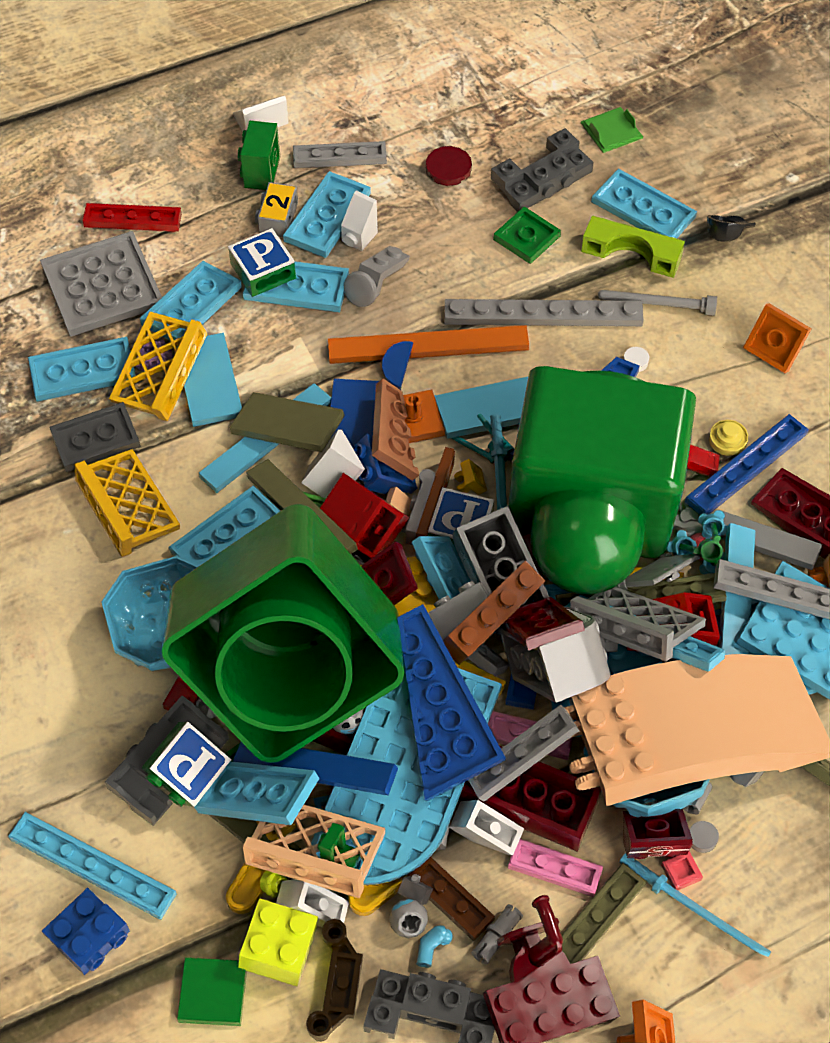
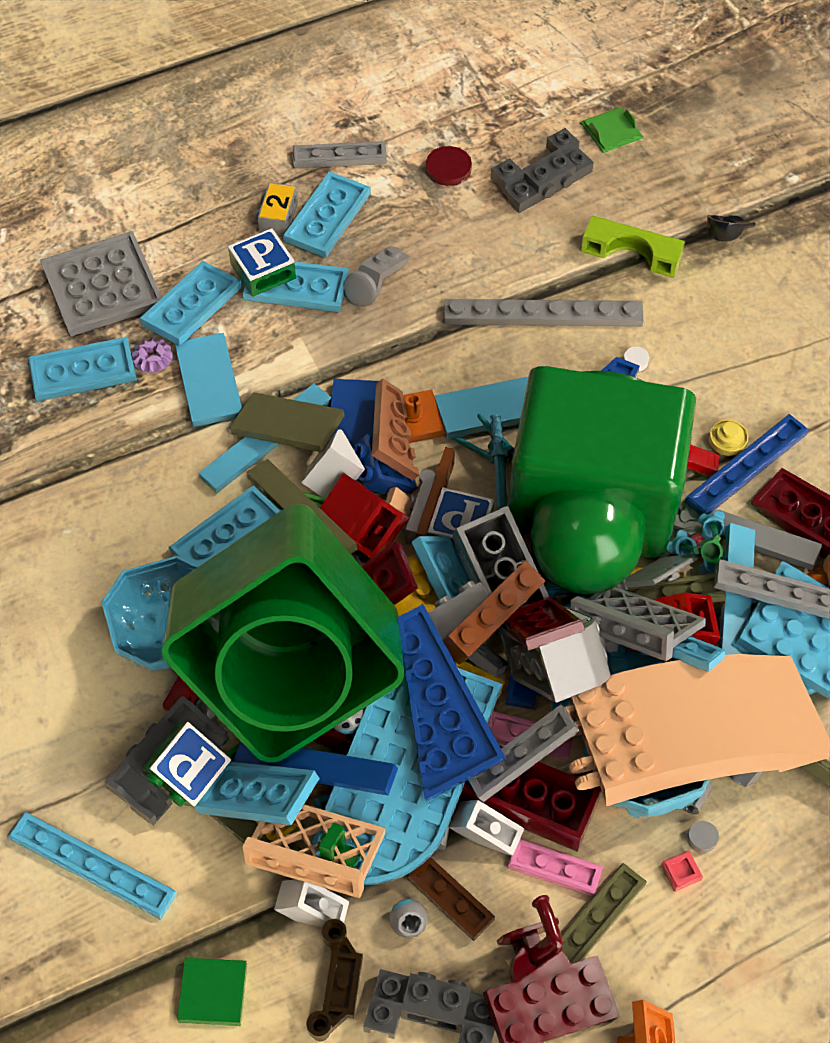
blue plate [42,887,130,975] -> none
dark grey plate [49,402,141,472] -> none
yellow fence [75,449,180,557] -> none
red plate [83,203,182,232] -> none
yellow fence [109,311,207,421] -> none
yellow tile [226,863,266,914] -> none
white slope [233,96,289,131] -> none
green brick [237,120,281,190] -> none
neon yellow brick [238,898,318,987] -> none
neon yellow plate [260,870,287,898] -> none
orange tile [328,325,529,364] -> none
white slope [341,190,378,251] -> none
yellow tile [348,877,402,916] -> none
blue tile [382,341,413,390] -> none
flat silver piece [397,874,433,905] -> none
medium azure arm [416,925,453,968] -> none
yellow tile [454,459,487,495] -> none
light grey pin [471,904,523,965] -> none
green tile [493,206,561,264] -> none
medium azure tile [591,168,697,239] -> none
light grey piece [598,290,717,316] -> none
medium azure sword [620,853,771,957] -> none
dark red slope [623,809,693,859] -> none
orange tile [743,303,812,373] -> none

